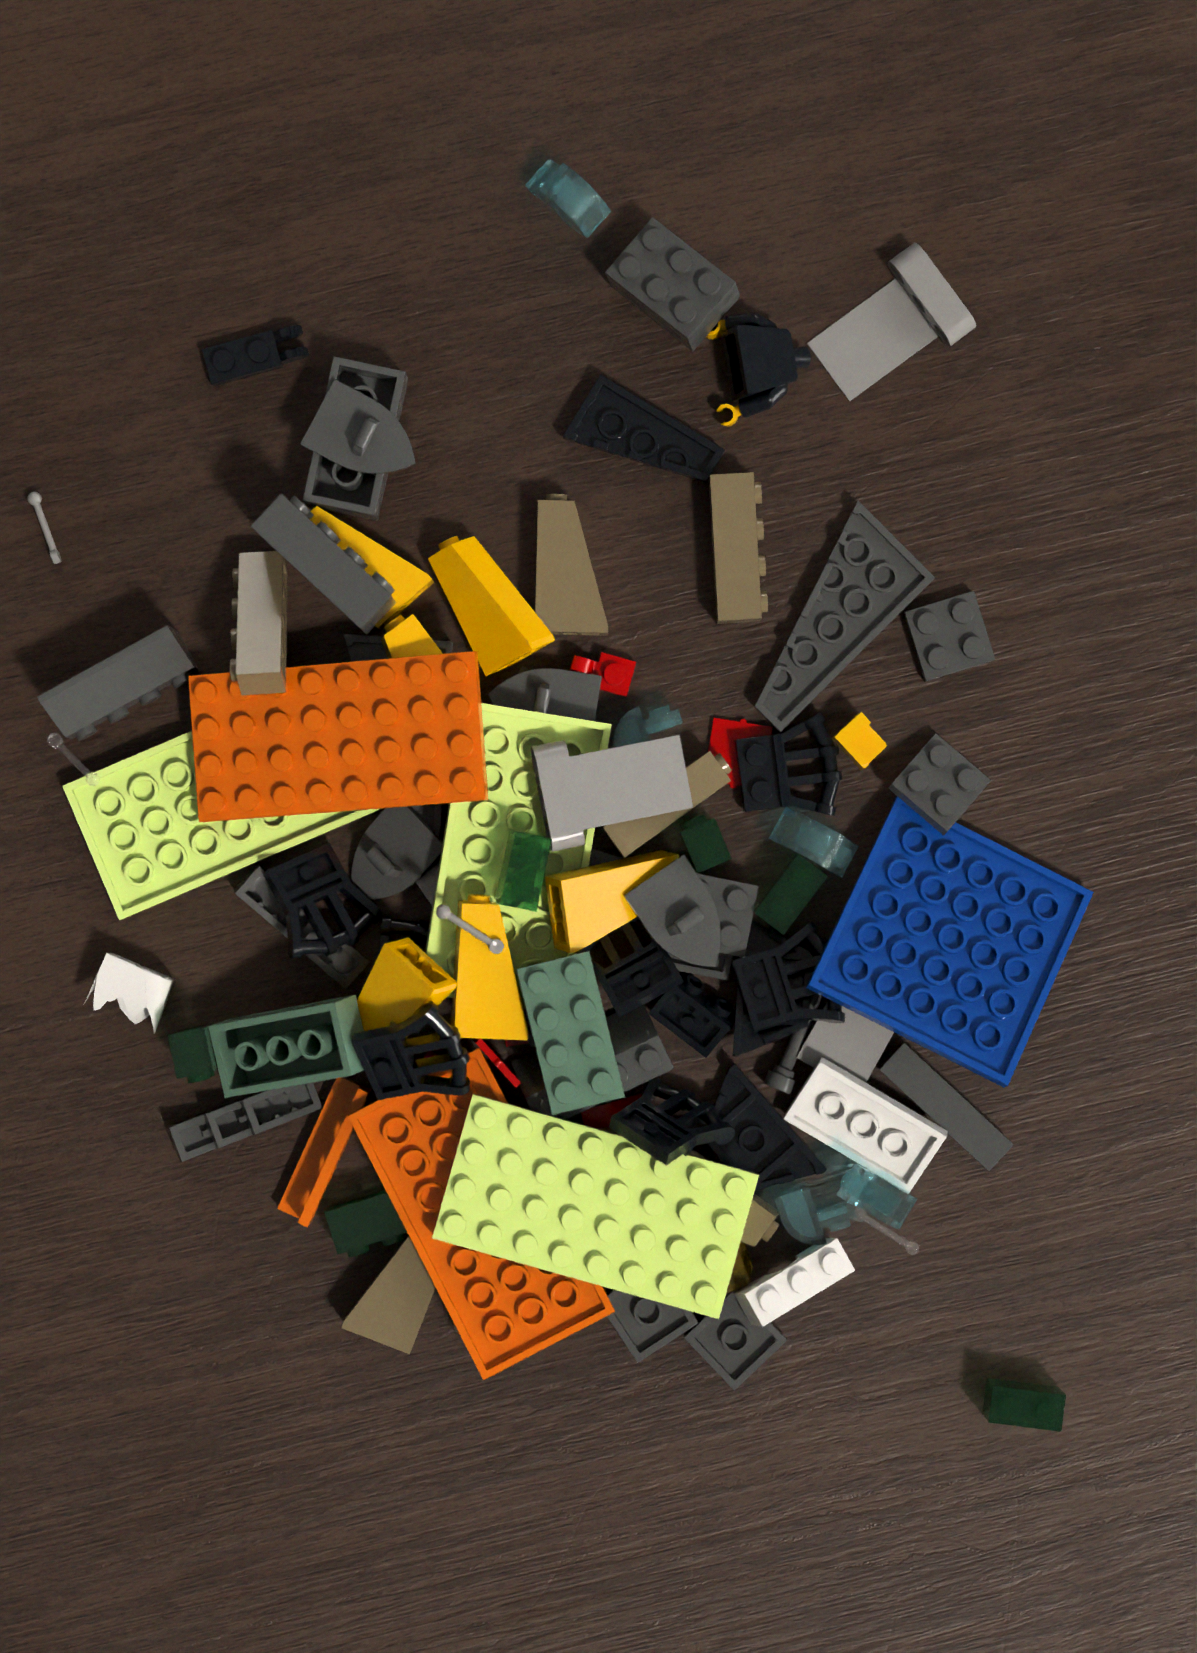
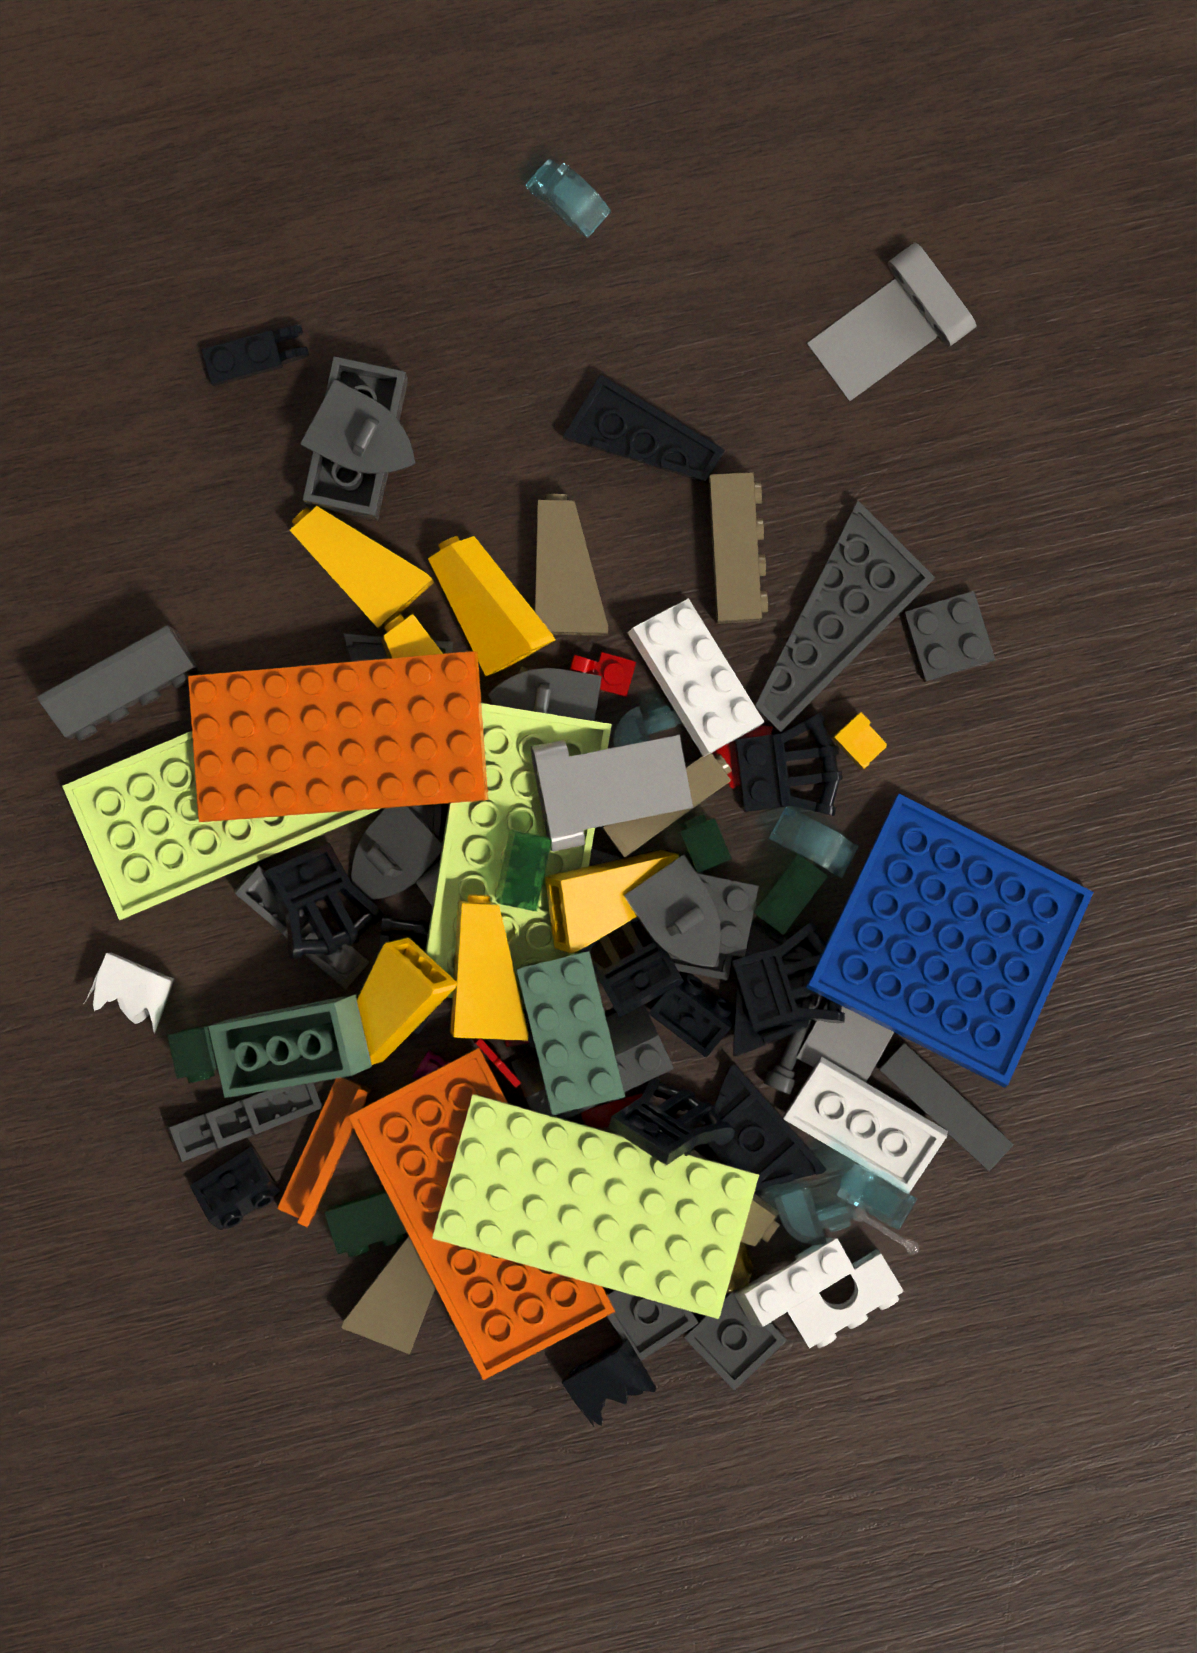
light grey hinge [27,492,62,564] -> none
clear hinge [47,733,100,786] -> none
dark tan brick [230,551,288,695] -> none
dark grey brick [251,493,397,634] -> none
black plate [352,1001,470,1100] -> none
light grey hinge [436,904,504,954] -> none
dark grey brick [605,217,740,351] -> none
black torso [706,312,811,427] -> none
dark grey plate [888,733,991,836] -> none
clear green brick [982,1378,1066,1432] -> none
none -> black bracket [190,1146,282,1230]
none -> black piece [562,1338,656,1427]
none -> white plate [628,598,764,757]
none -> white arch [788,1249,904,1348]

